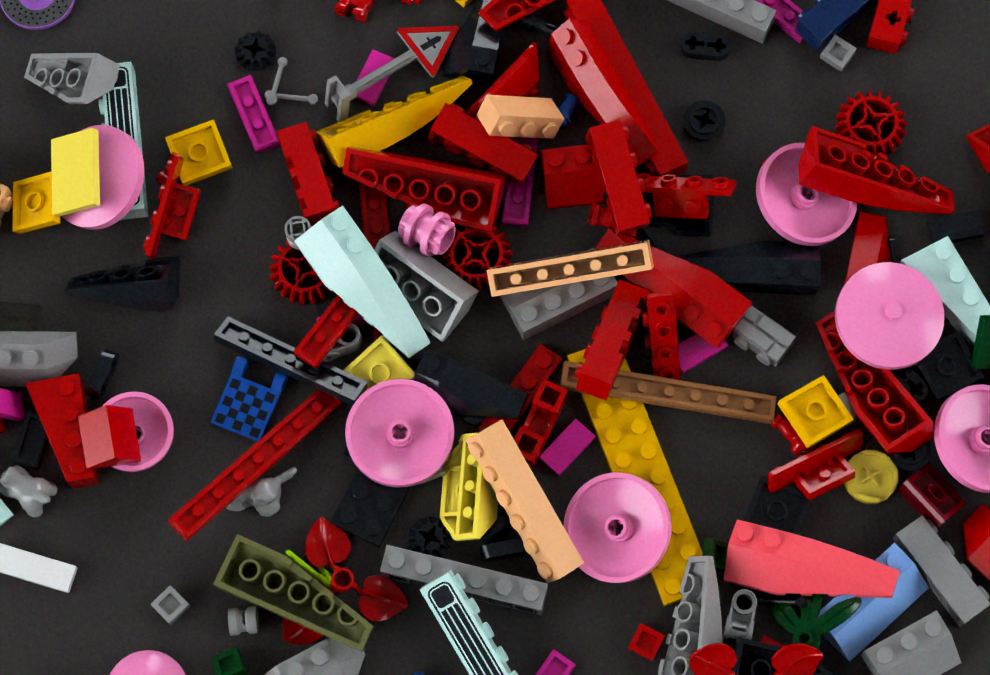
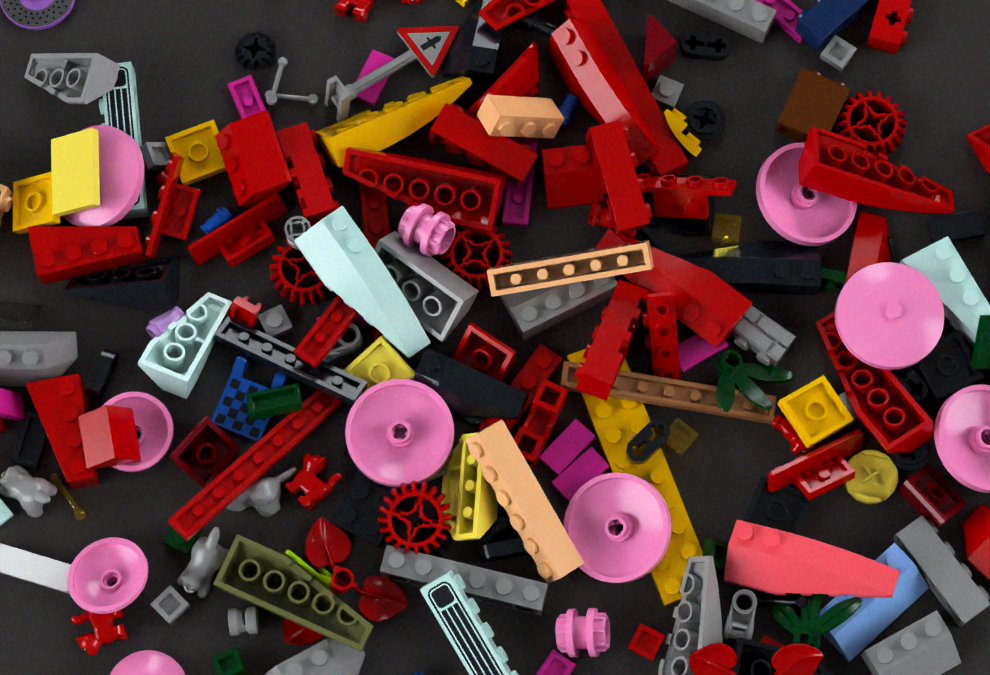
none -> red wedge [27,226,147,285]
none -> clear yellow hinge [50,472,86,520]
none -> bright pink dish [67,537,148,614]
none -> red animal [71,609,128,656]
none -> light aqua wedge [138,292,232,399]
none -> light grey plate [140,142,171,170]
none -> lavender cone [146,306,185,339]
none -> dark green plate [164,527,201,556]
none -> dark red slope [169,415,241,489]
none -> light grey animal [177,527,229,598]
none -> red bracket [188,193,288,268]
none -> blue pin [200,206,234,235]
none -> red slope [215,111,292,206]
none -> red tile [229,296,262,328]
none -> dark green tile [246,383,303,421]
none -> light grey plate [258,304,294,338]
none -> red animal [284,453,343,512]
none -> red gear [378,480,452,555]
none -> red slope [452,322,516,382]
none -> dark pink tile [551,446,610,503]
none -> bright pink piece [555,608,611,658]
none -> black beam [626,419,670,465]
none -> dark red slope [642,15,677,84]
none -> light grey plate [652,75,684,110]
none -> clear yellow plate [660,418,699,457]
none -> yellow slope [664,108,702,157]
none -> clear yellow plate [712,213,742,245]
none -> dark green plant [716,350,794,412]
none -> reddish brown panel [775,68,850,143]
none -> dark green plate [821,267,847,292]

